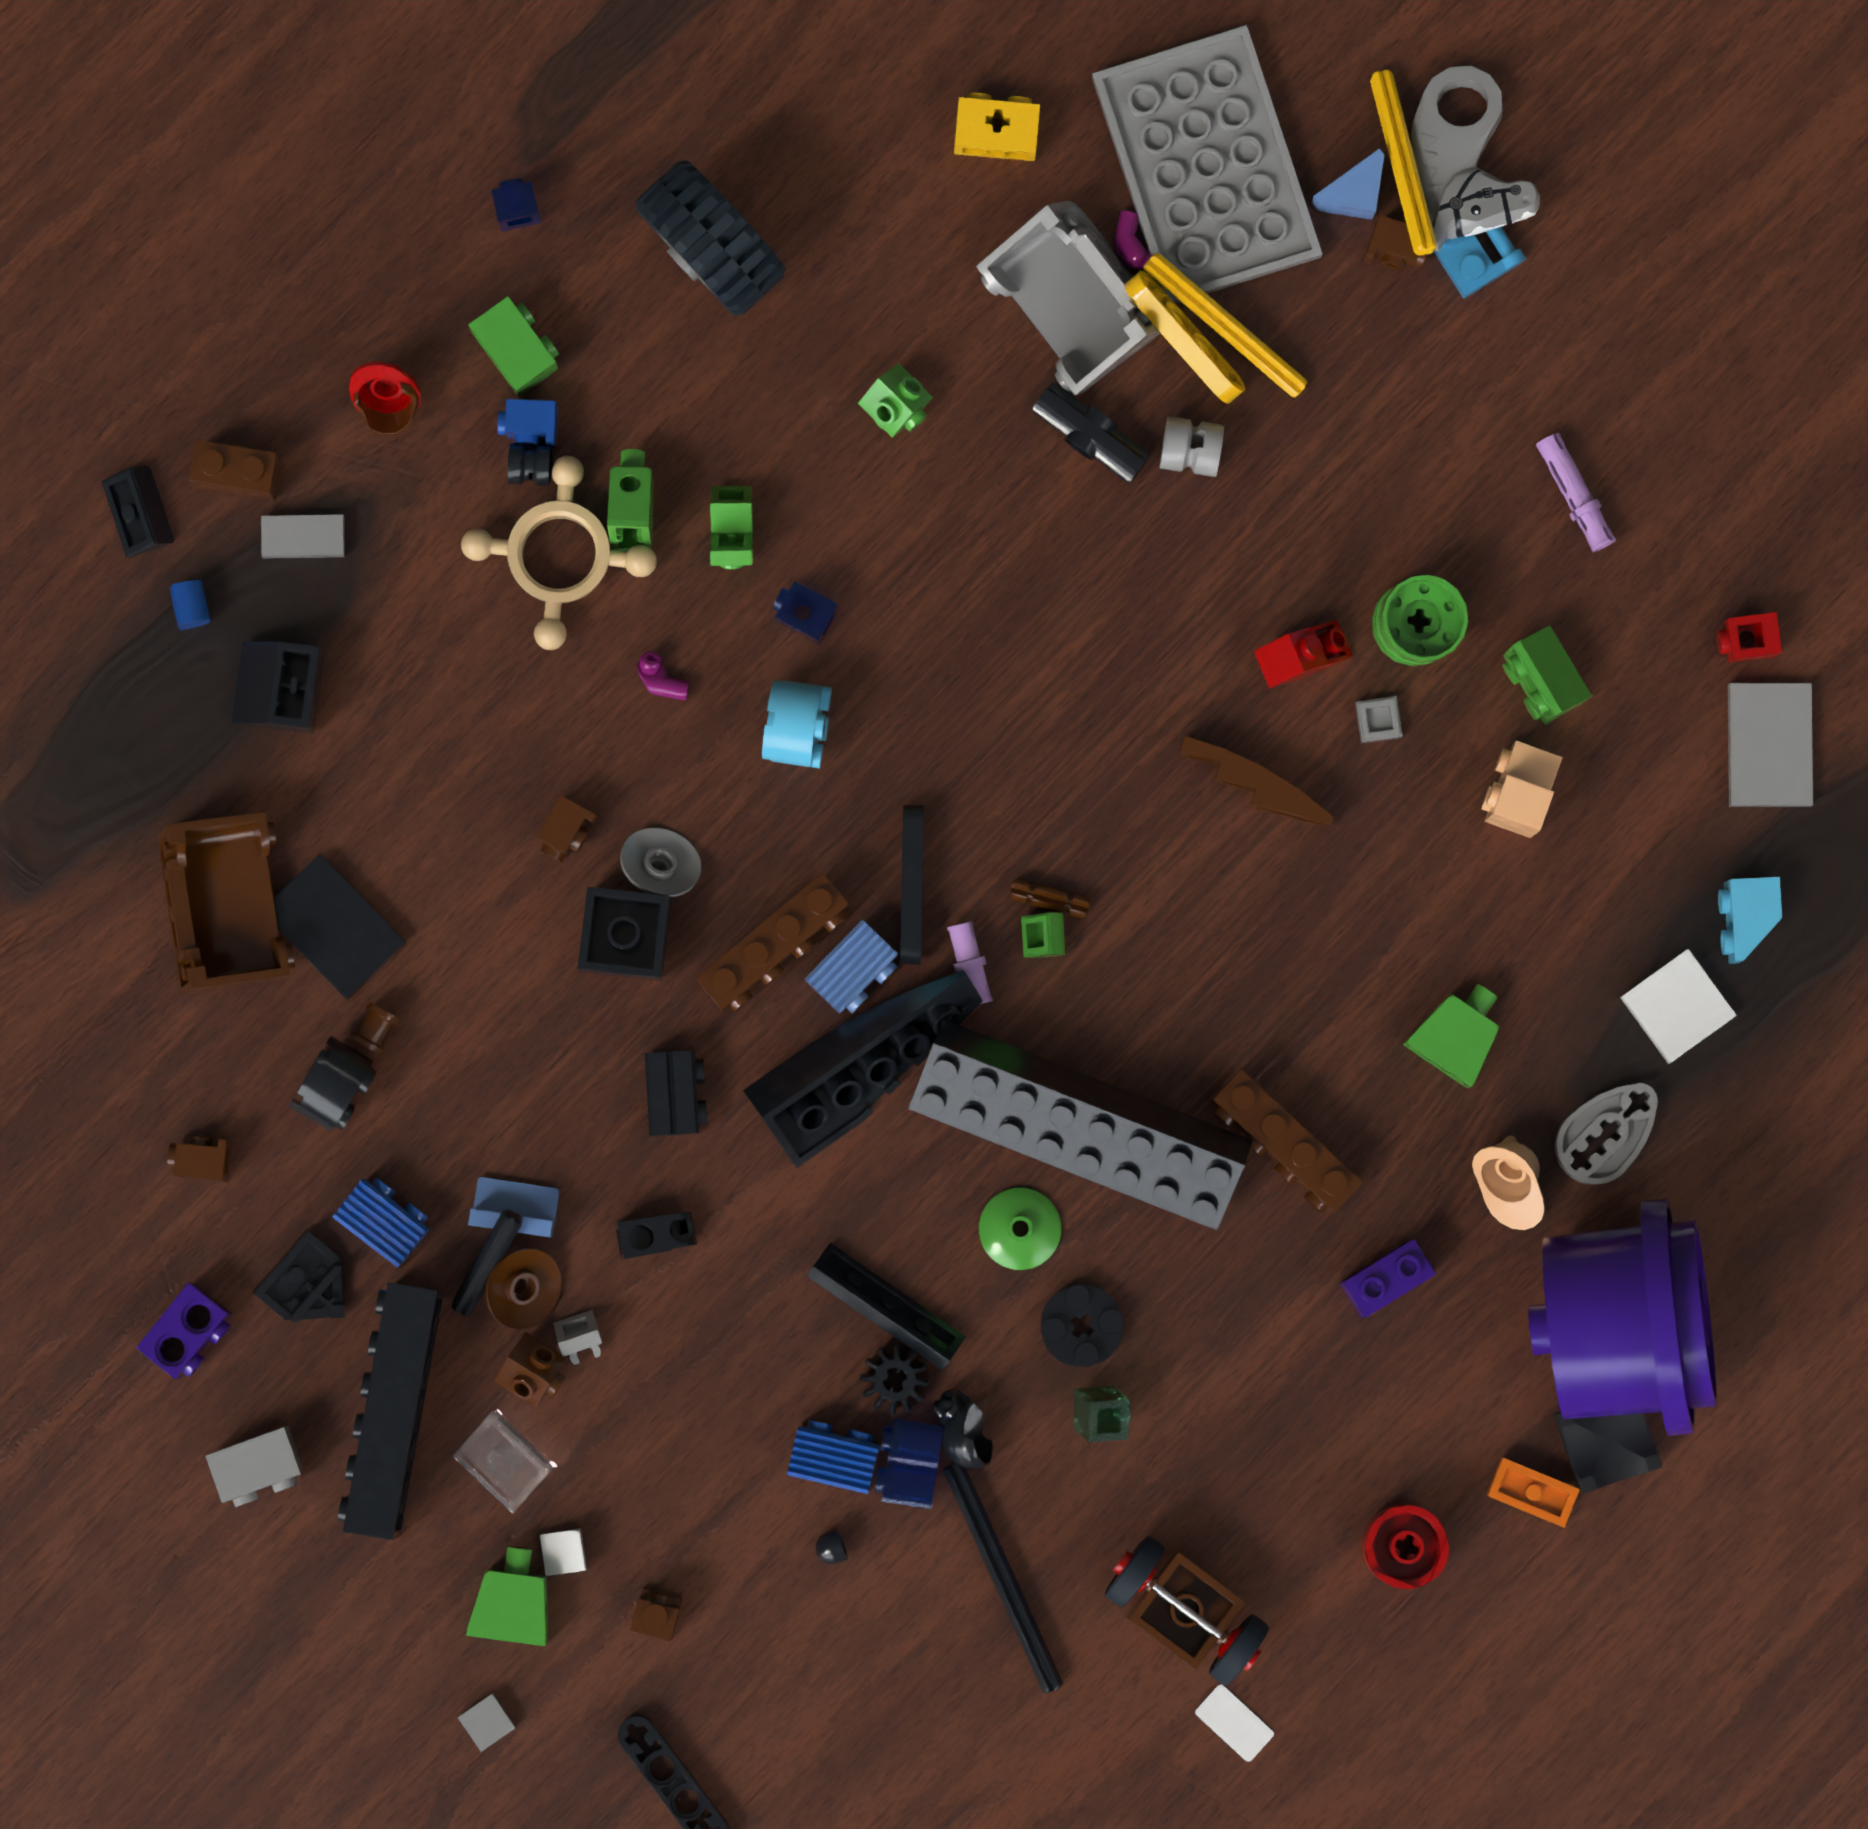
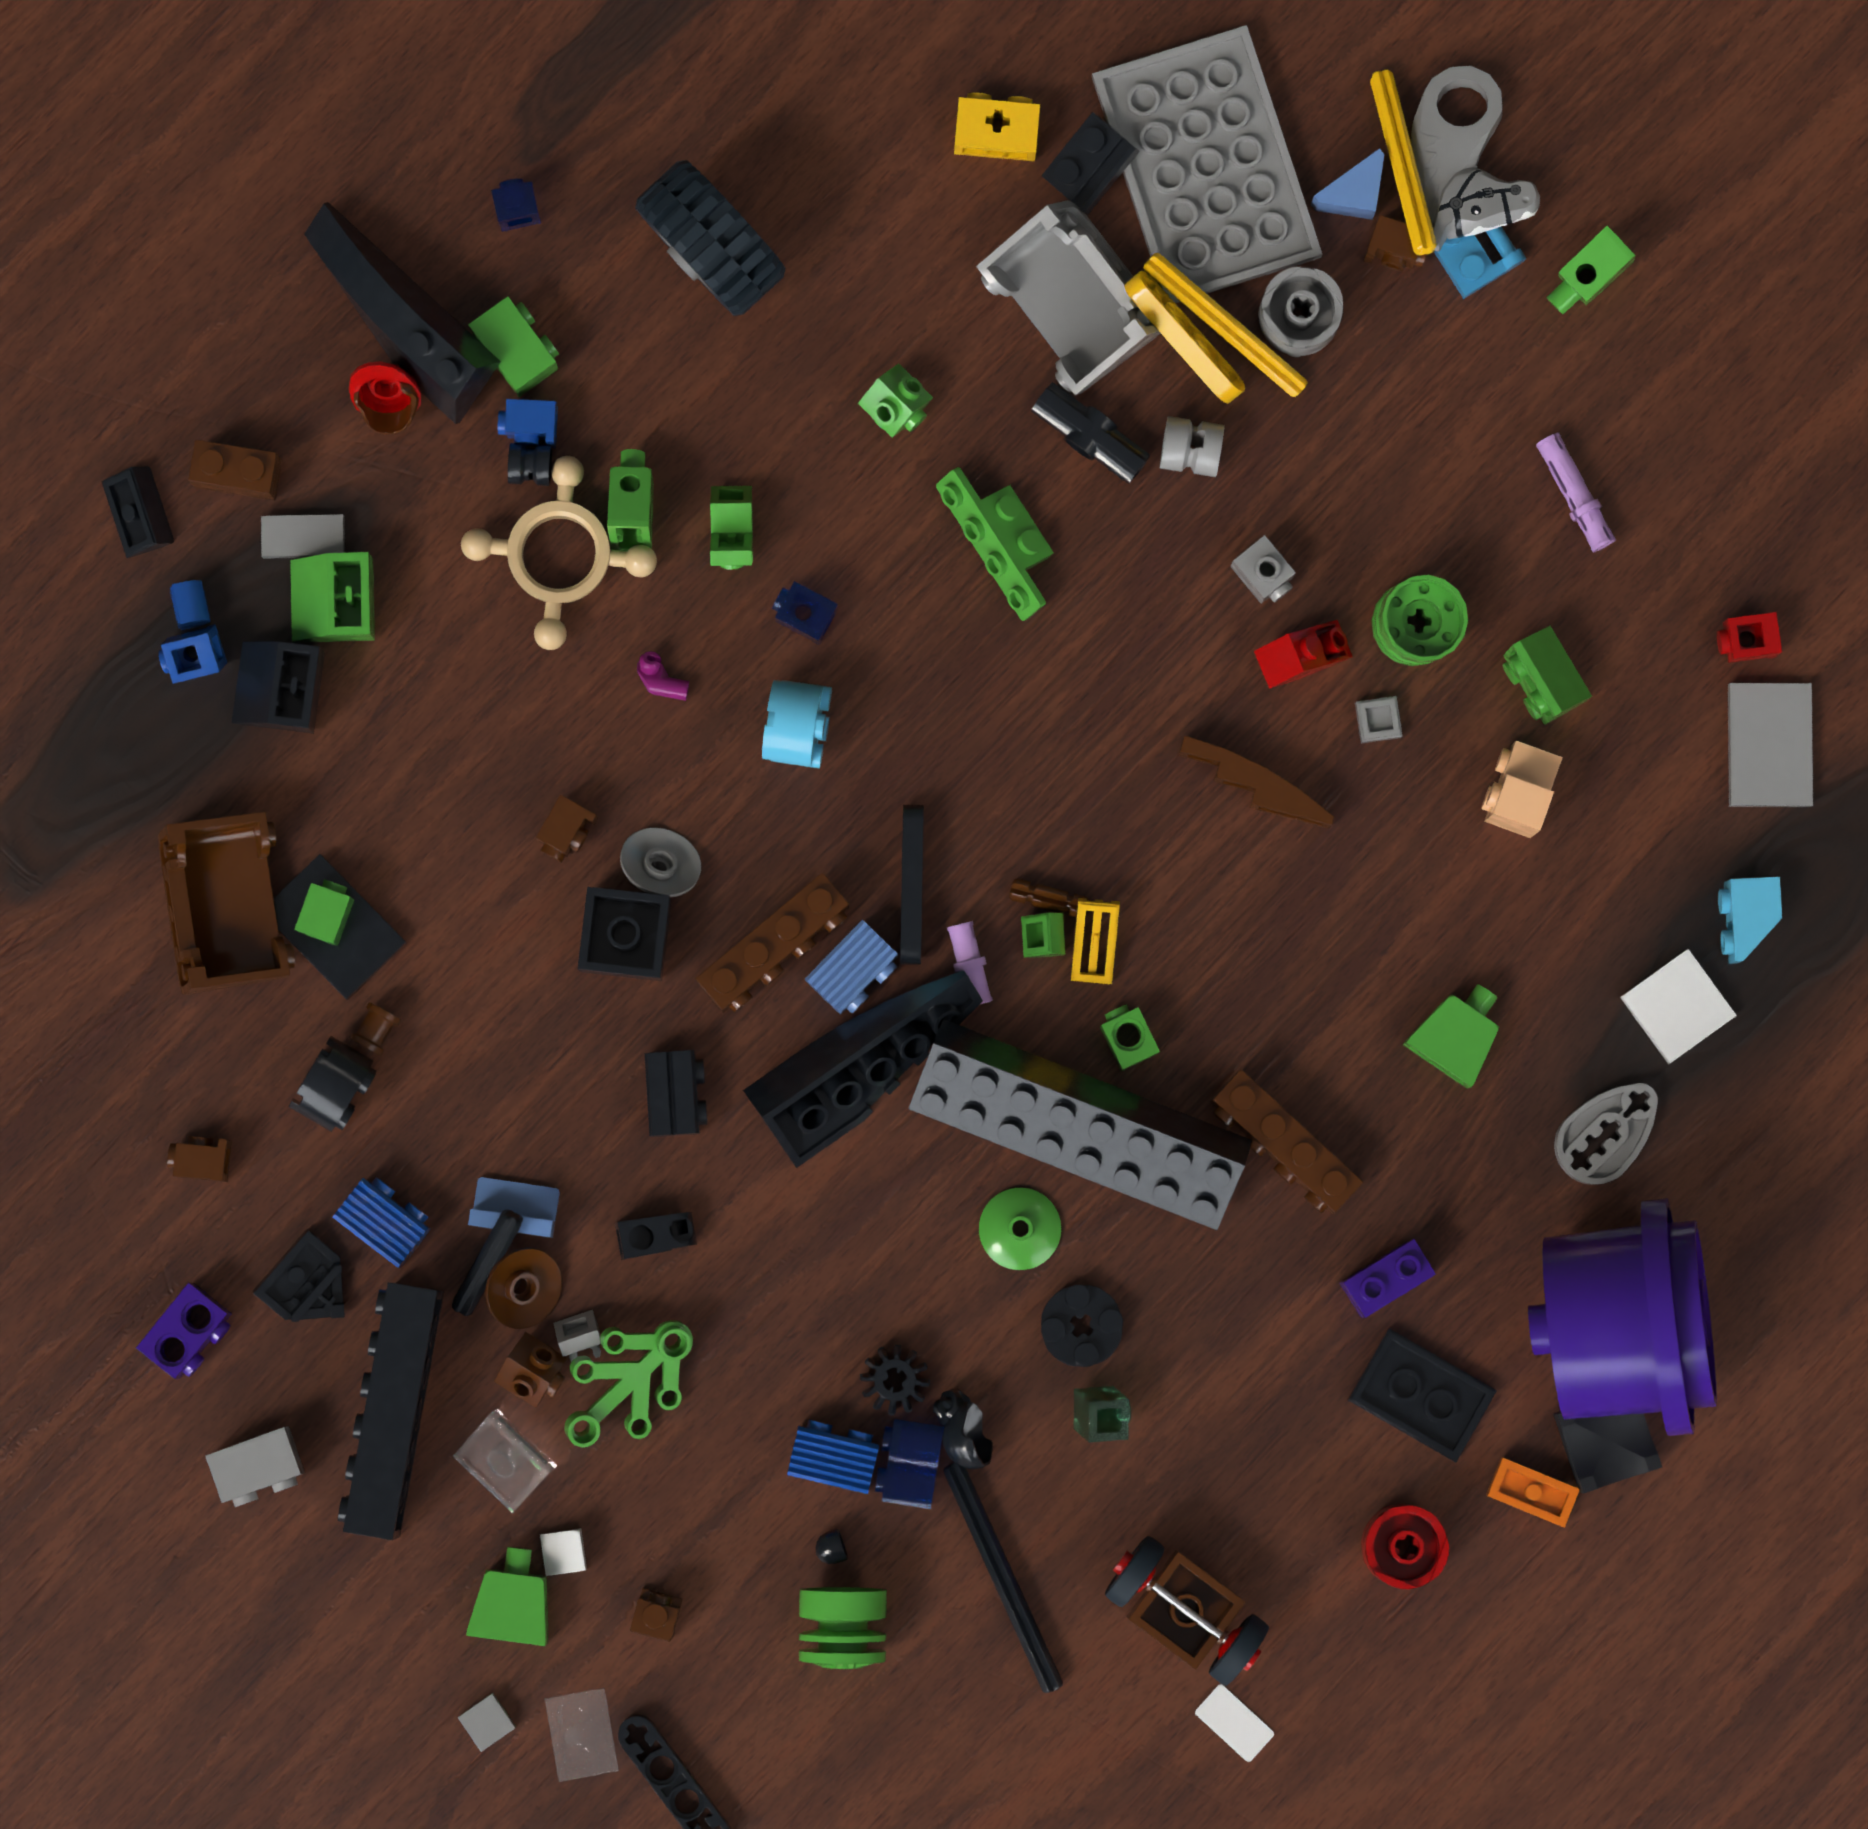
black plate [807,1243,966,1370] -> none
magenta arm [1113,211,1151,270] -> none
light nougat piece [1472,1136,1545,1230] -> none
none -> blue brick [159,624,227,684]
none -> bright green slope [290,552,375,643]
none -> bright green brick [294,879,354,946]
none -> black wedge [304,202,501,424]
none -> clear plate [545,1687,619,1782]
none -> bright green plant [564,1320,693,1447]
none -> bright green wheel [799,1587,887,1669]
none -> bright green bracket [936,467,1054,621]
none -> black plate [1041,112,1139,215]
none -> yellow tile [1071,898,1120,984]
none -> bright green brick [1100,1004,1160,1071]
none -> light grey brick [1230,535,1296,604]
none -> light grey brick [1258,267,1343,357]
none -> black tile [1347,1328,1497,1463]
none -> bright green torso [1546,226,1635,315]

